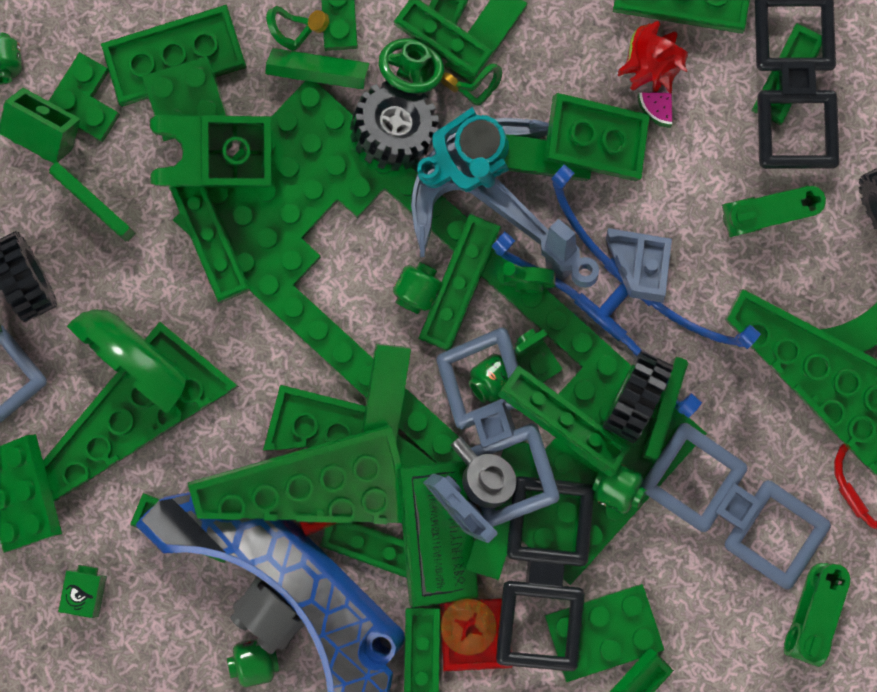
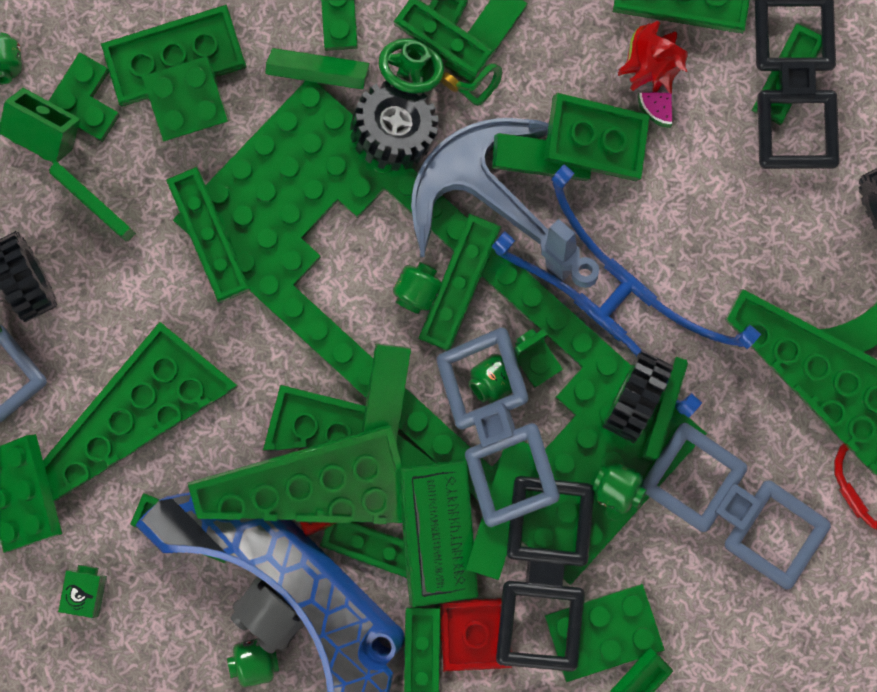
green brick [67,309,186,414] -> none
green brick [150,115,271,188] -> none
green piece [266,6,329,51] -> none
teal piece [417,107,509,192] -> none
sand blue wing [423,473,498,543] -> none
clear yellow gear [441,599,497,655] -> none
flat silver piece [450,437,516,508] -> none
green tile [498,365,631,477] -> none
green piece [502,262,556,294] -> none
sand blue wing [606,228,672,303] -> none
green piece [722,186,826,237] -> none
green piece [784,563,851,667] -> none

